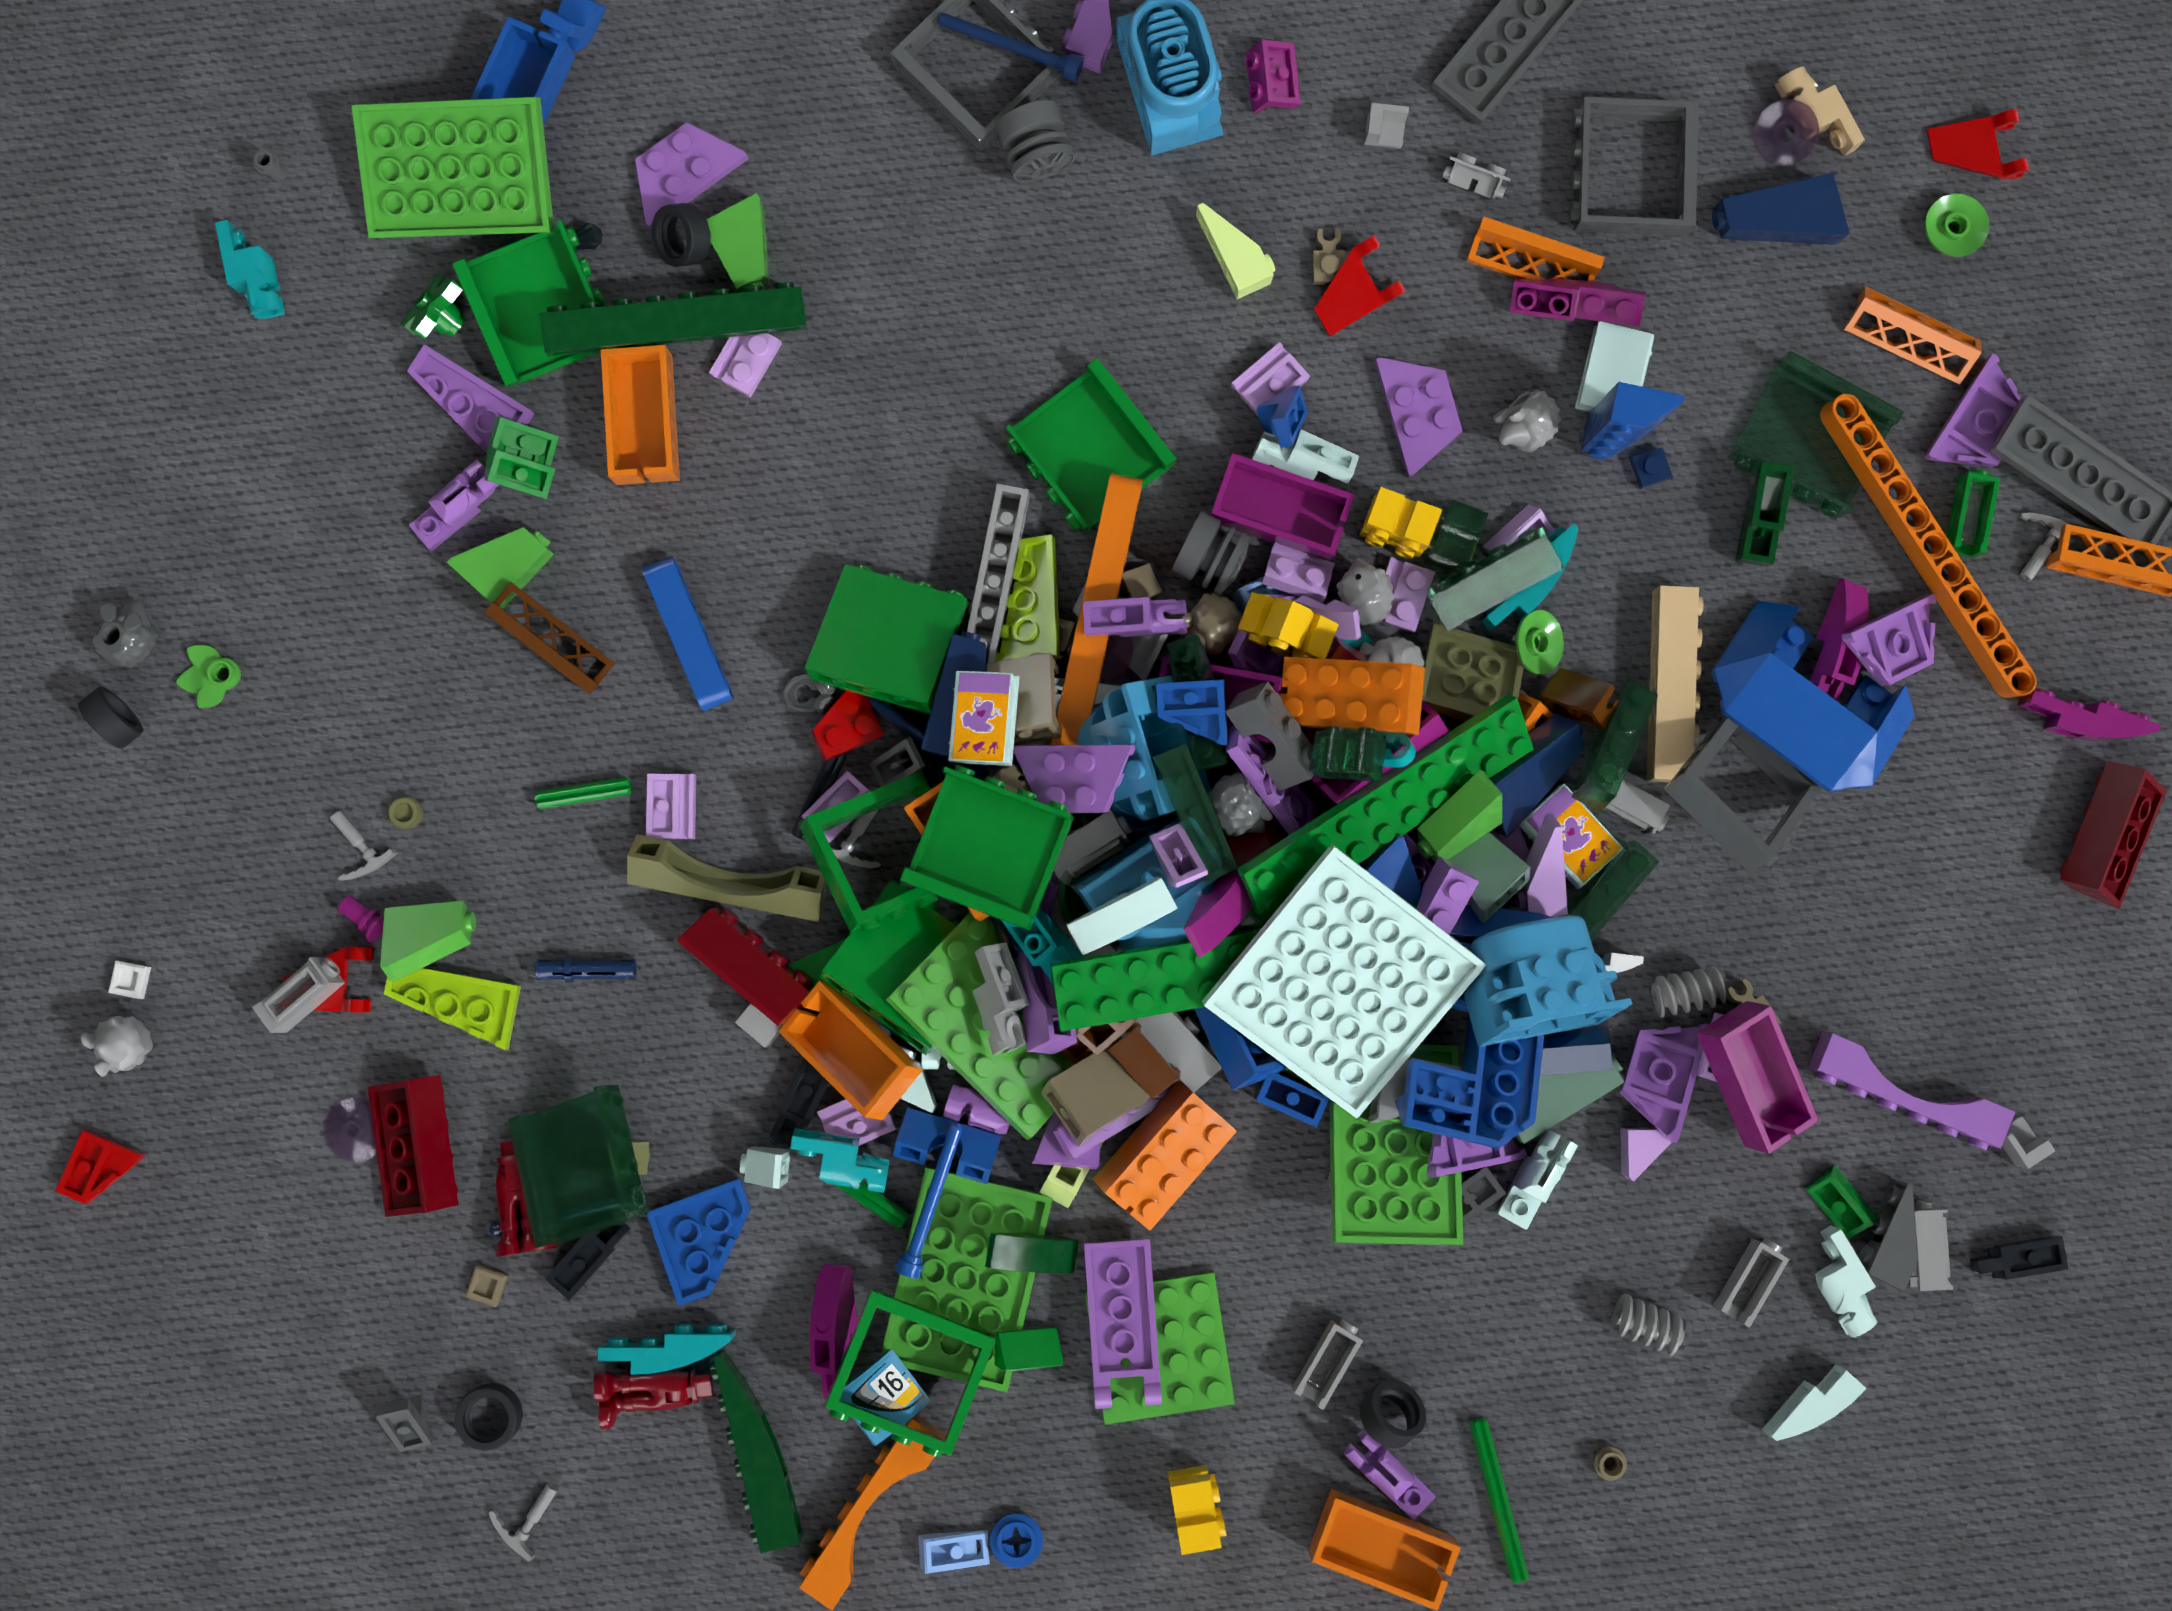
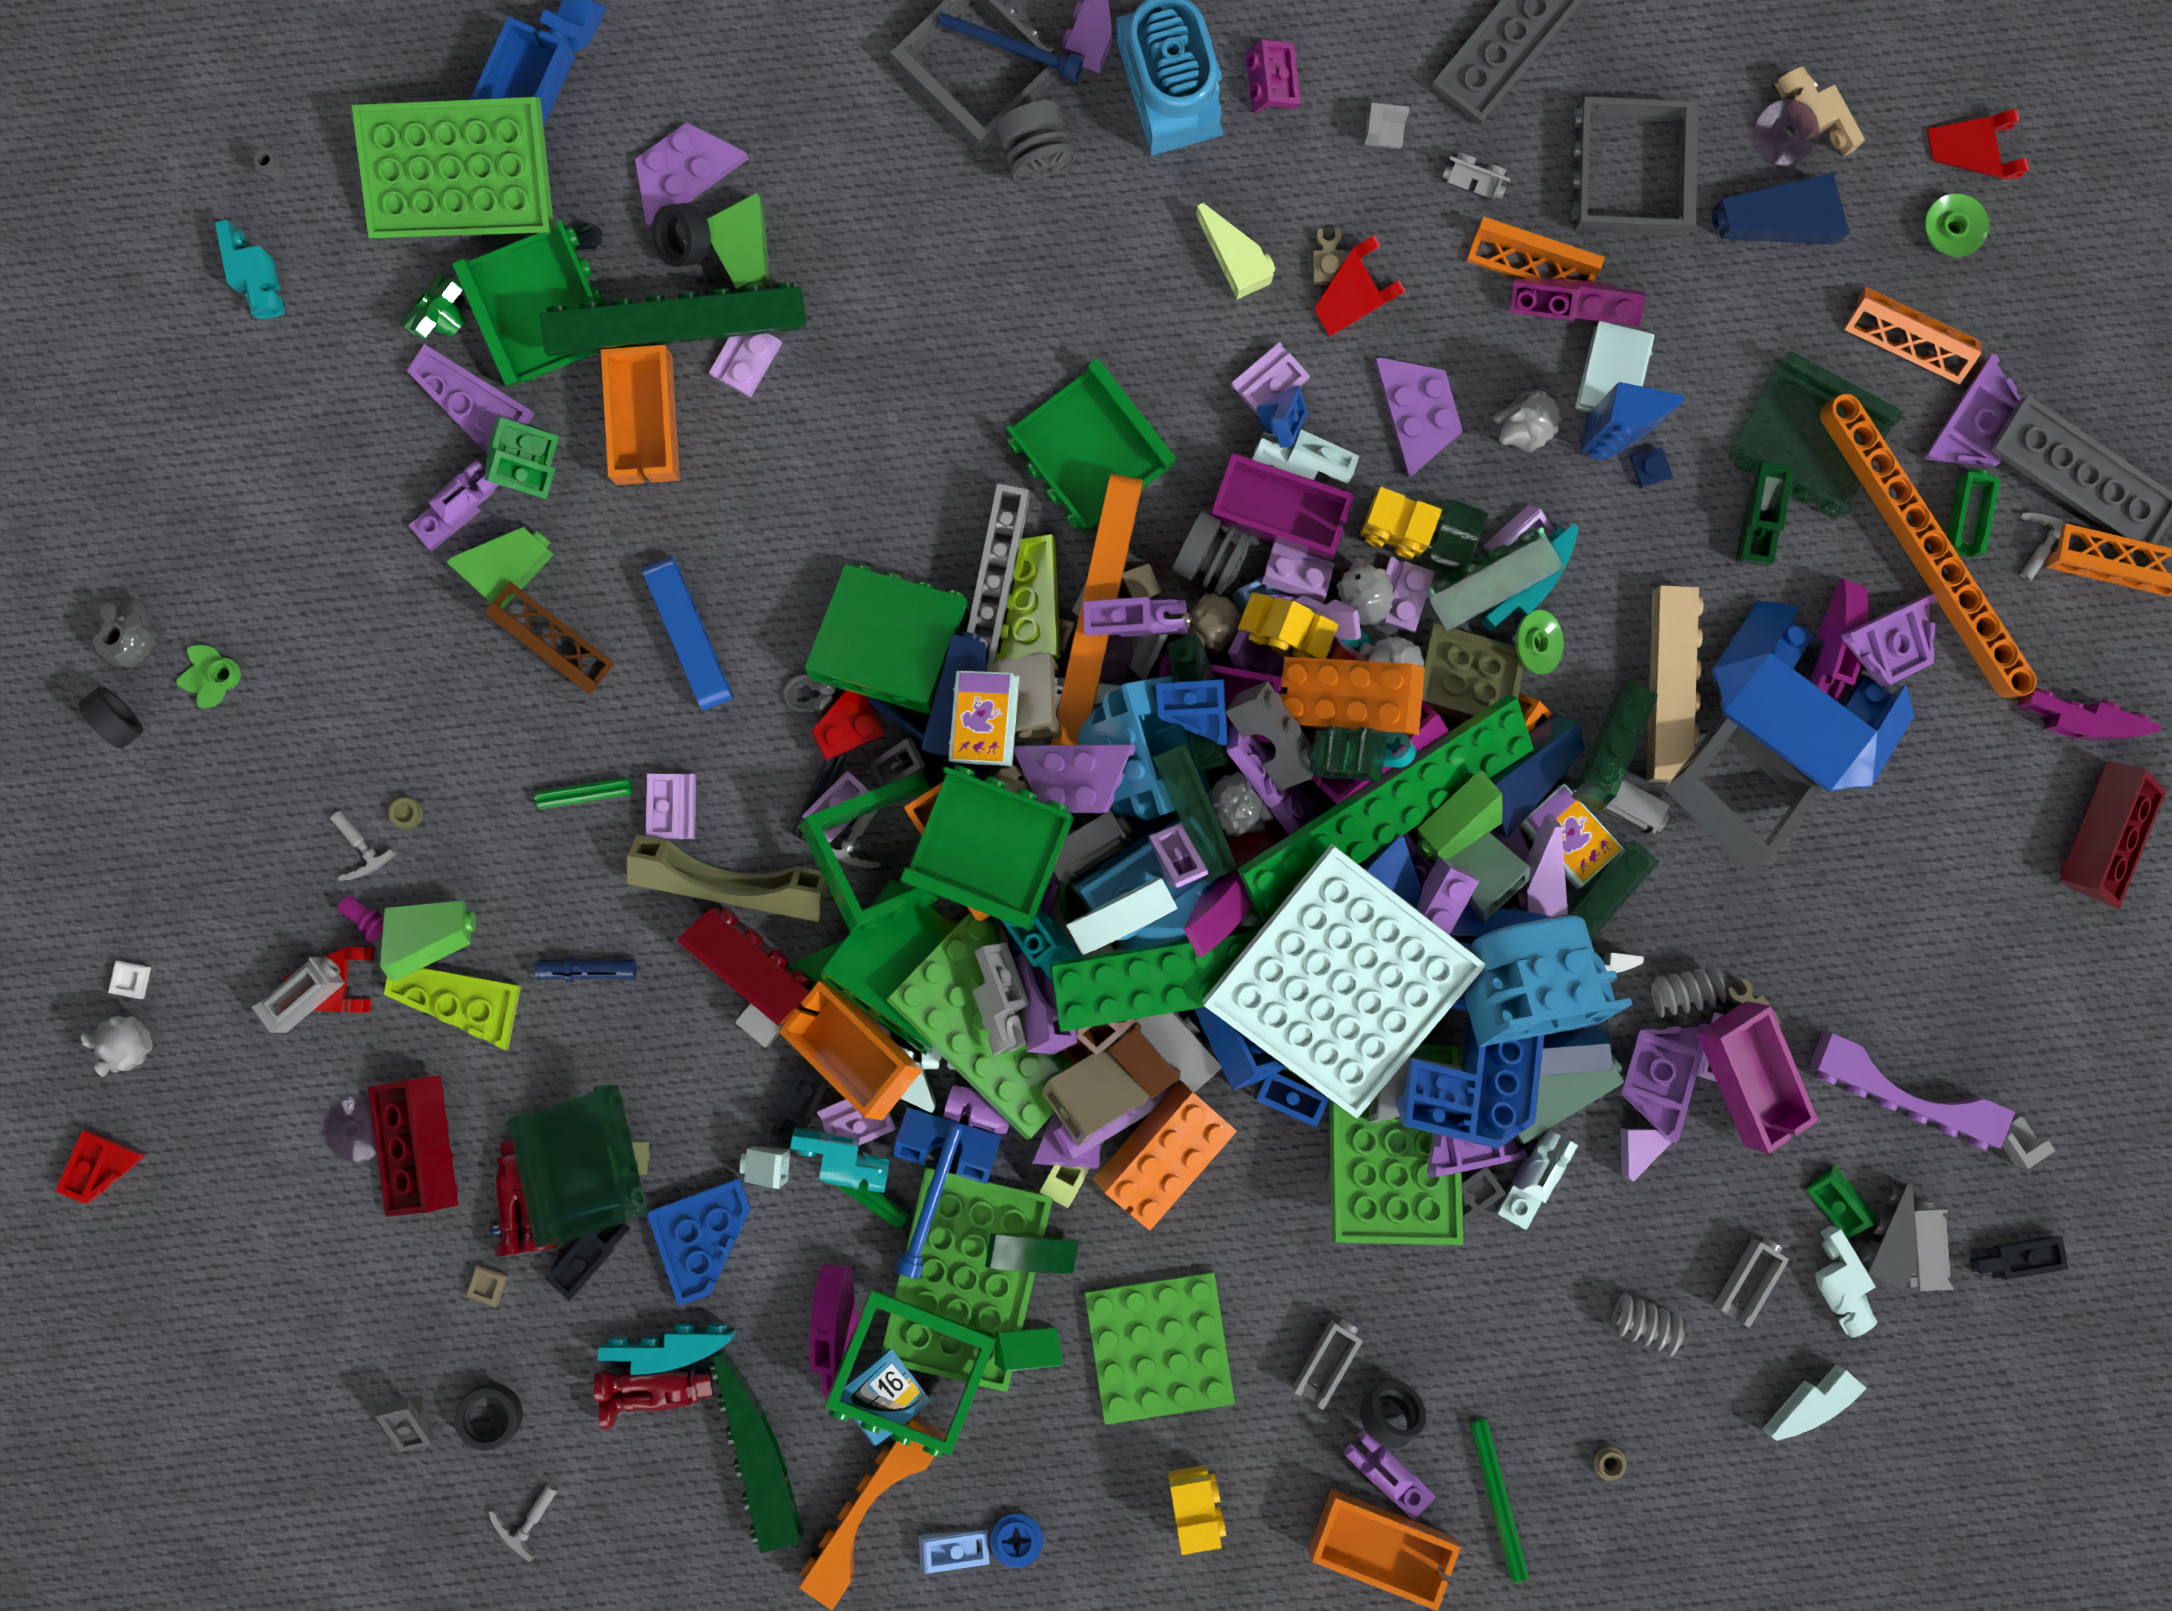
medium lavender hinge [1084,1239,1162,1409] -> none
reddish brown hinge [1541,667,1619,730] -> none

